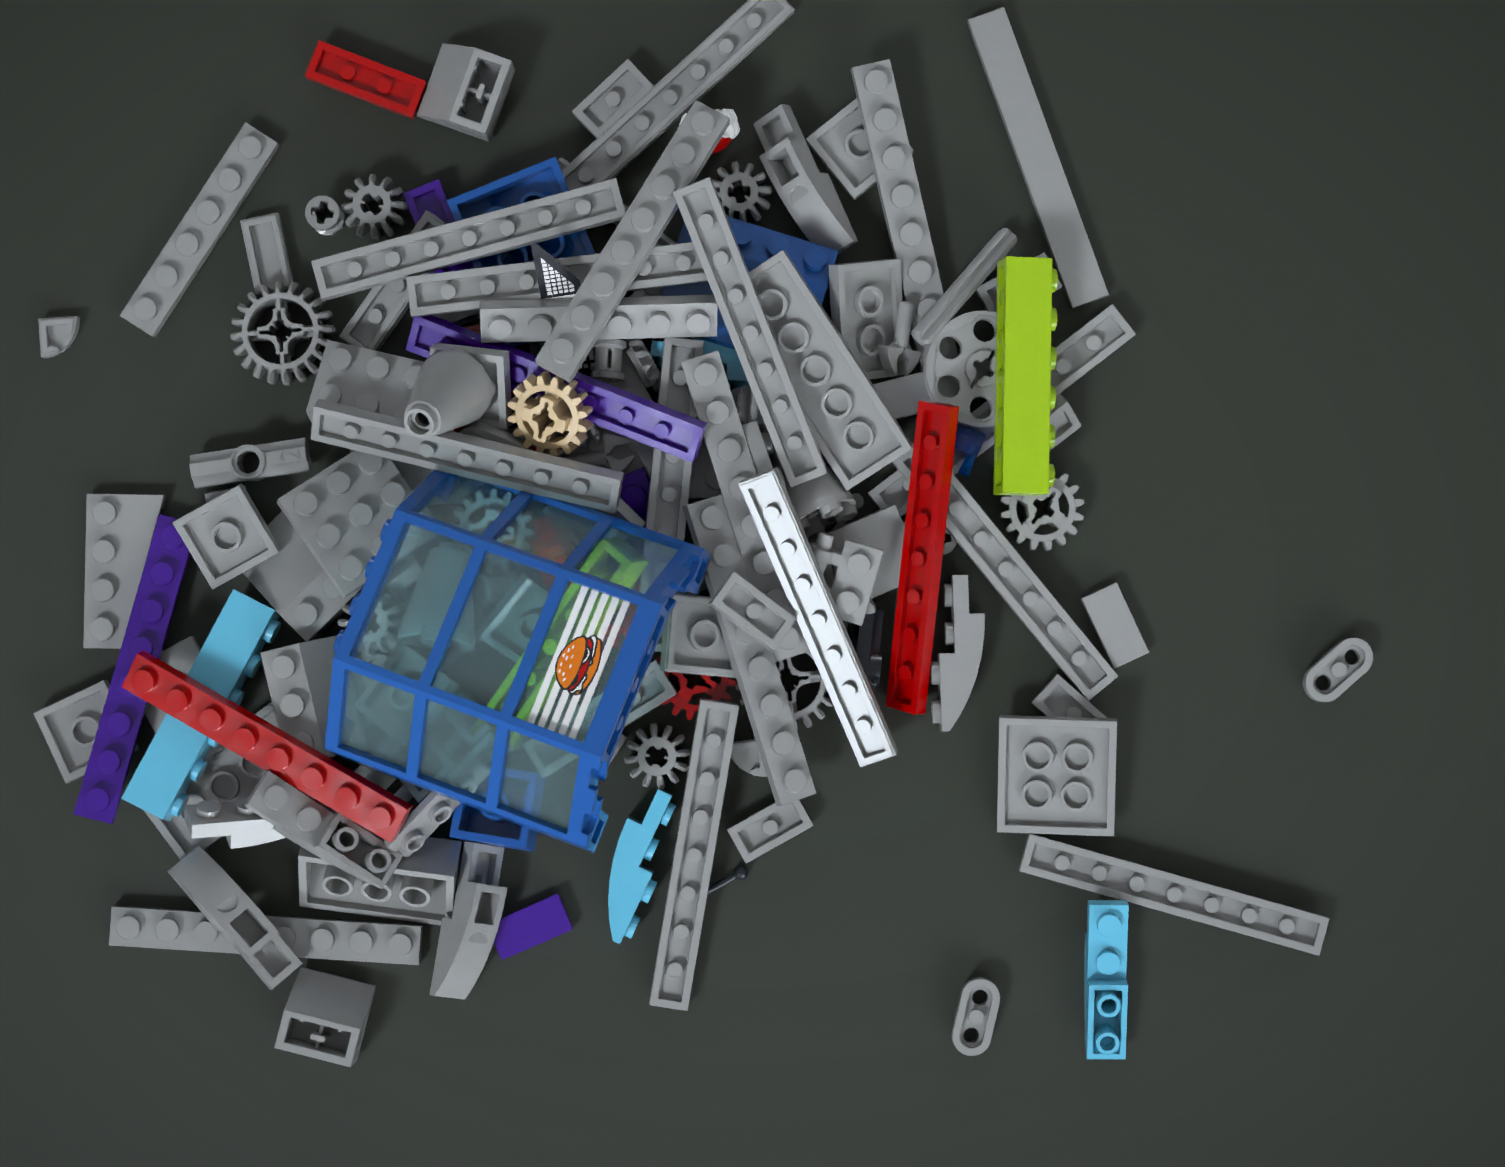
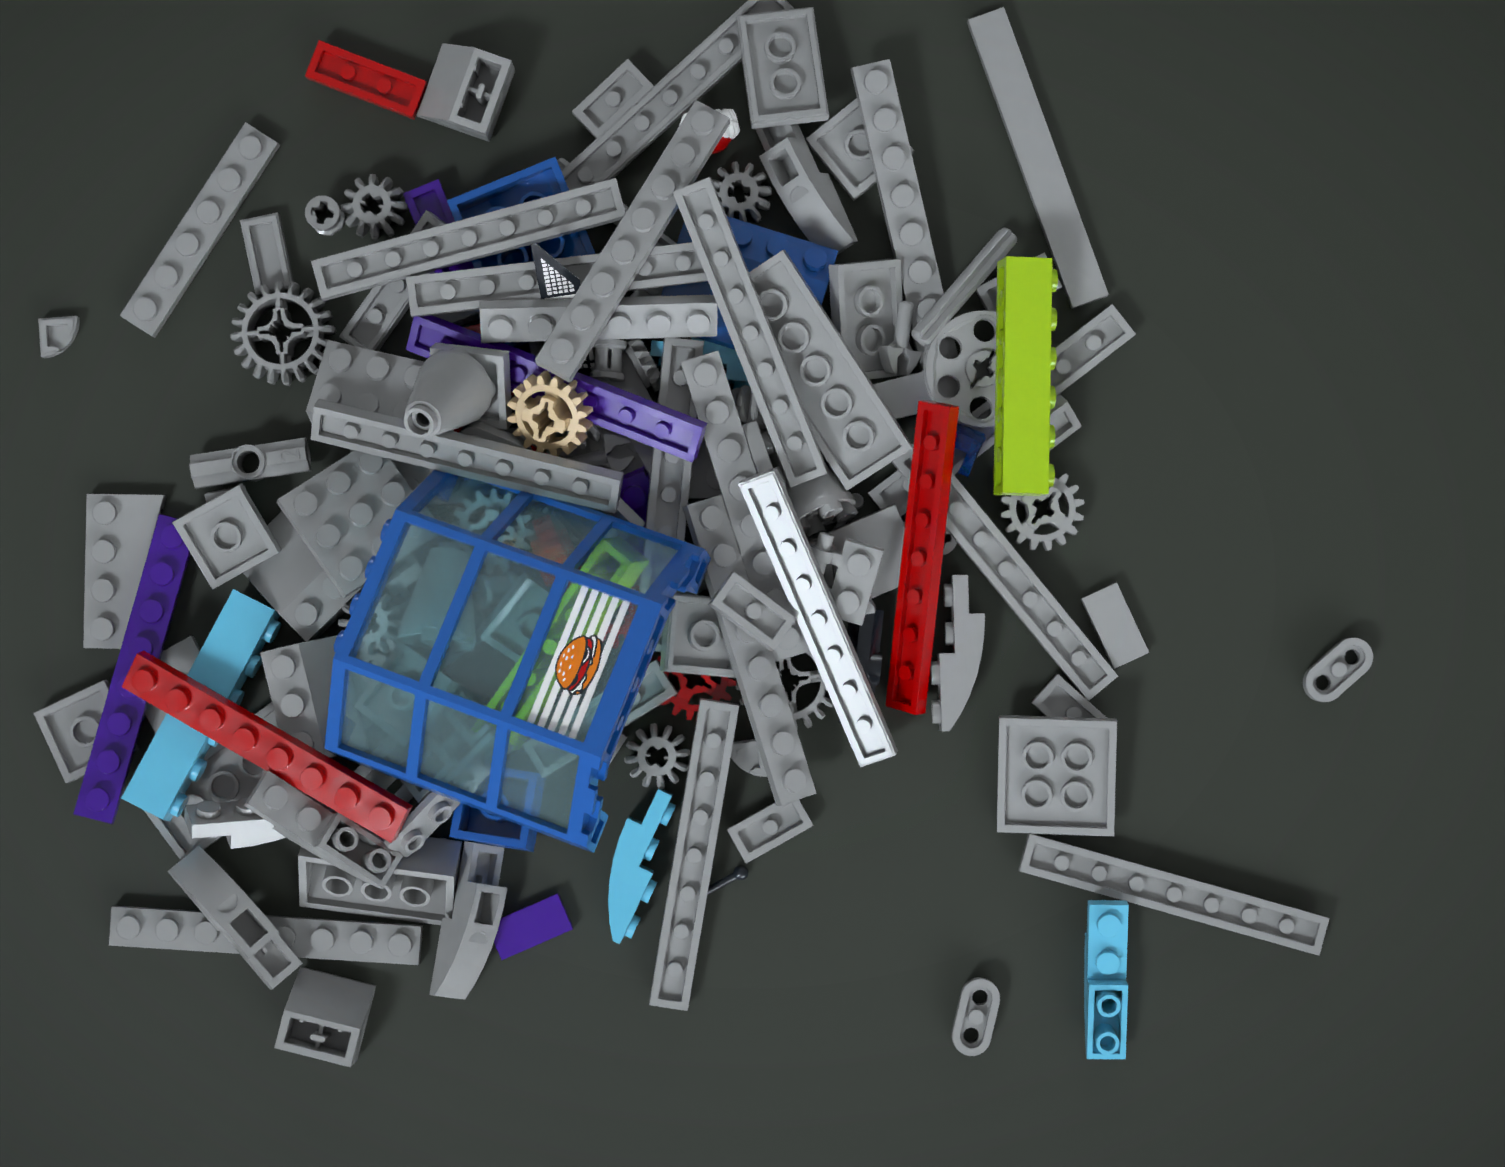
none -> light grey tile [736,7,829,129]

